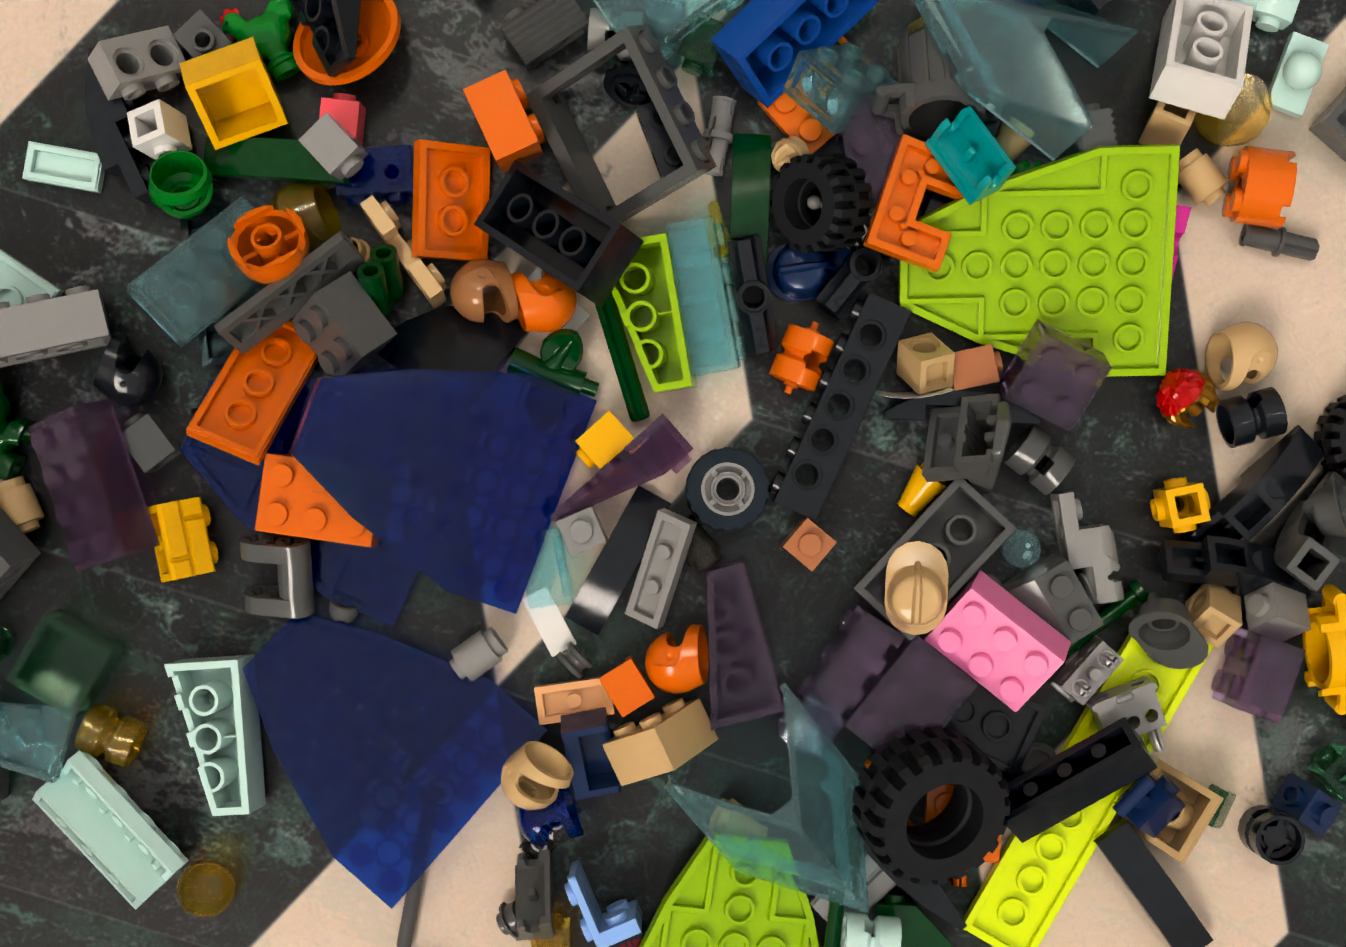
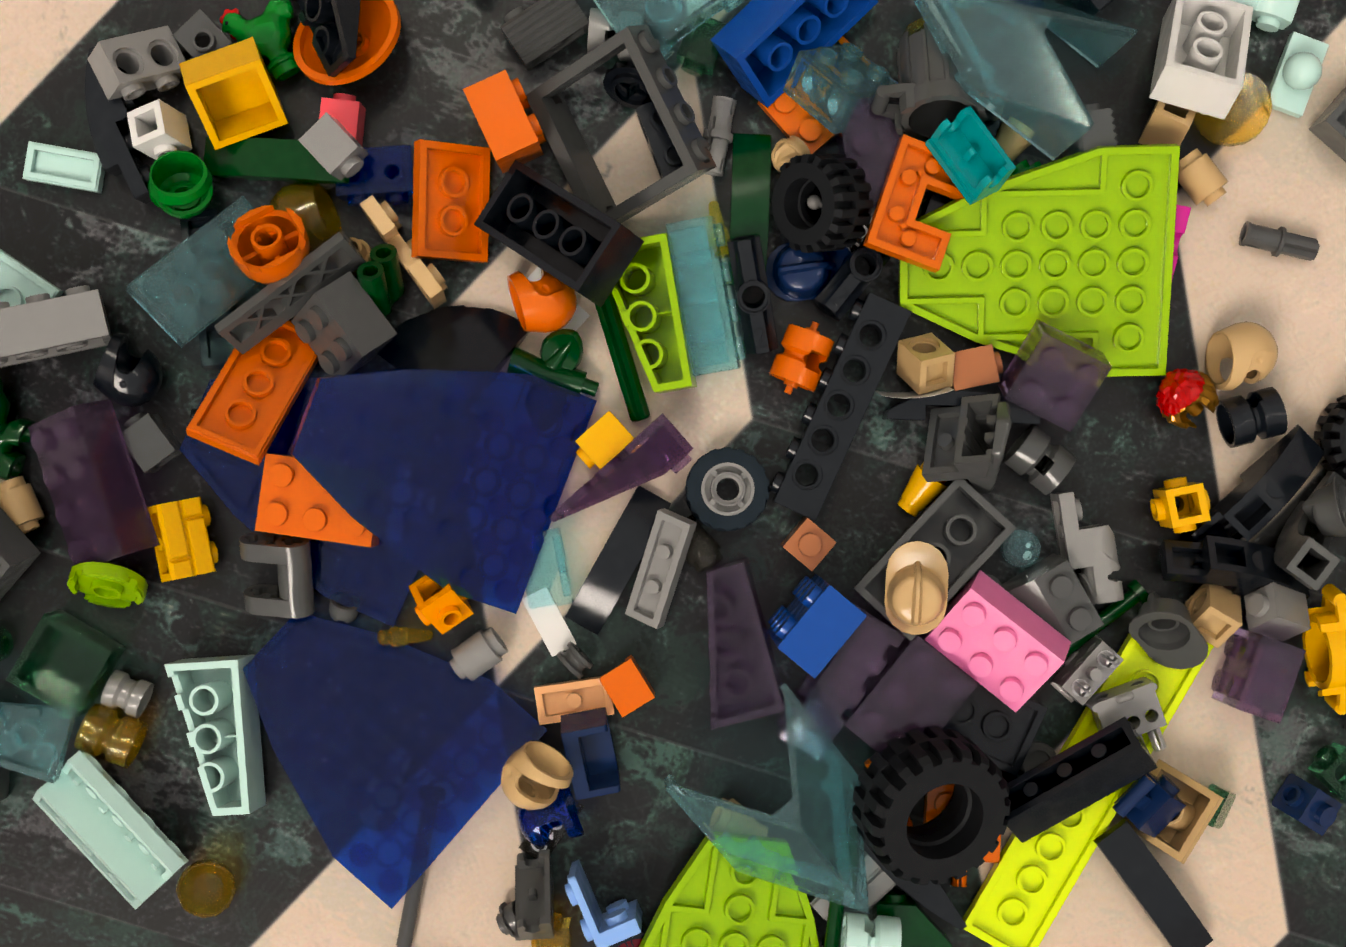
medium nougat helmet [450,259,519,323] -> none
light grey brick [556,505,608,557] -> none
tan brick [602,698,718,786] -> none
orange helmet [645,624,709,694] -> none
orange brick [1222,146,1297,229] -> none
black wheel [1238,805,1305,865] -> none
none -> lime tile [67,561,148,608]
none -> light grey wheel [100,669,154,719]
none -> clear yellow piece [377,626,433,647]
none -> light orange brick [408,565,474,635]
none -> blue brick [768,573,867,679]

